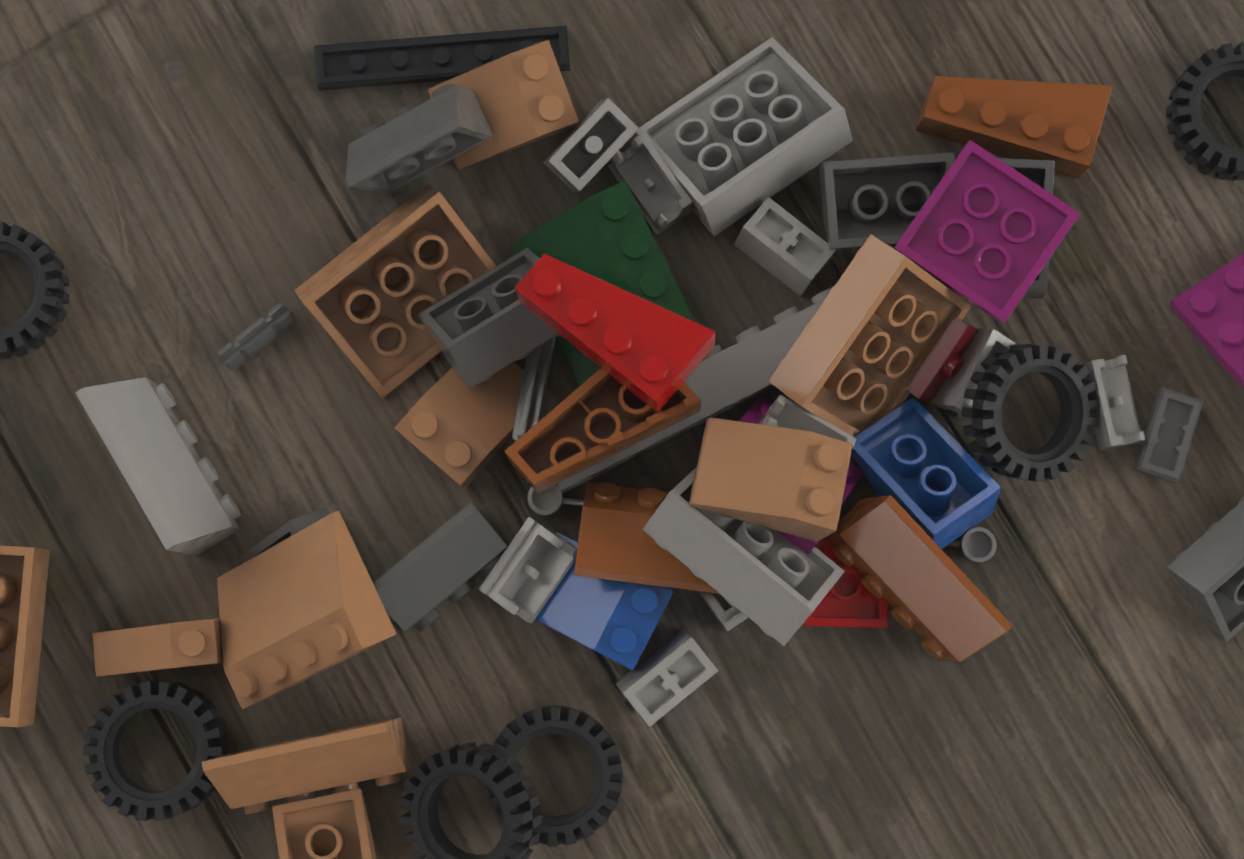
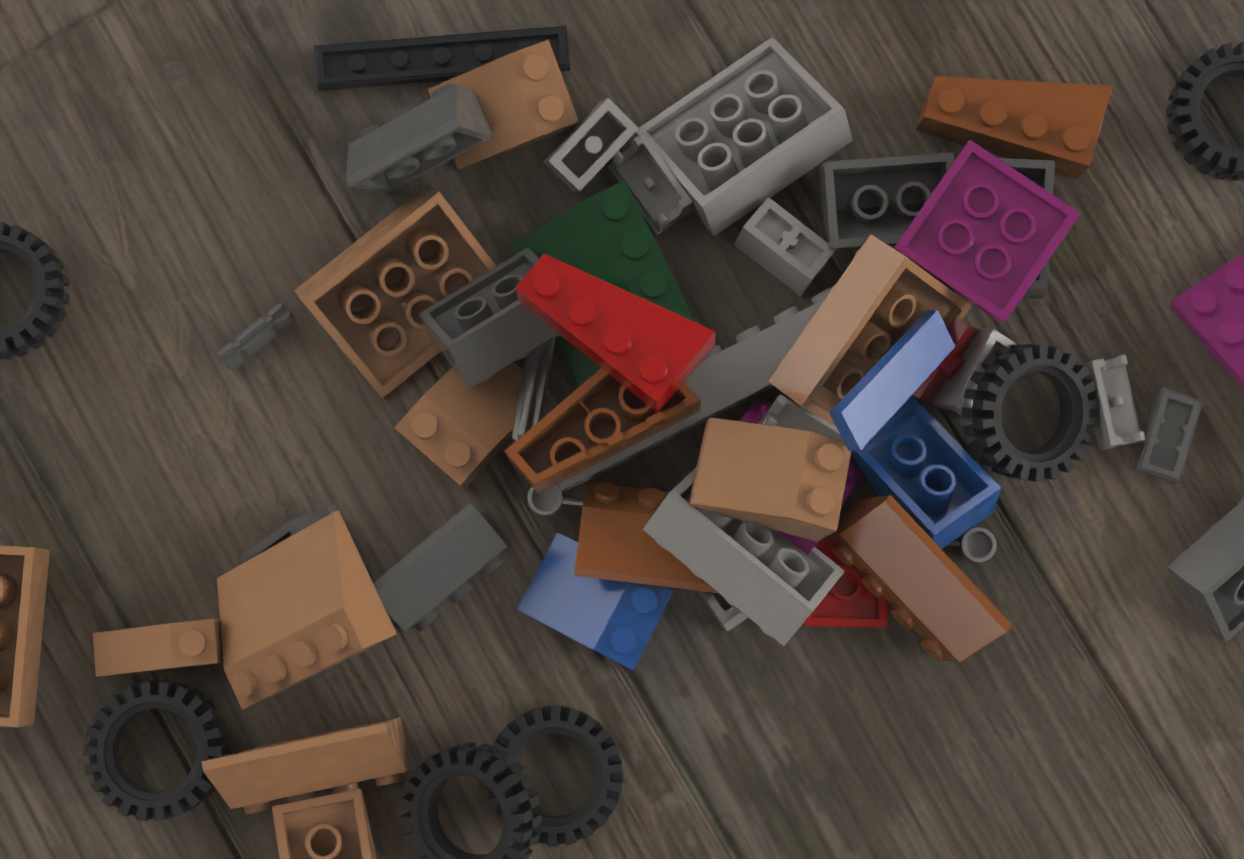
light grey slope [75,377,241,556] -> none
light grey hinge [479,517,577,624] -> none
light grey hinge [616,629,718,727] -> none
none -> tile [829,310,956,451]

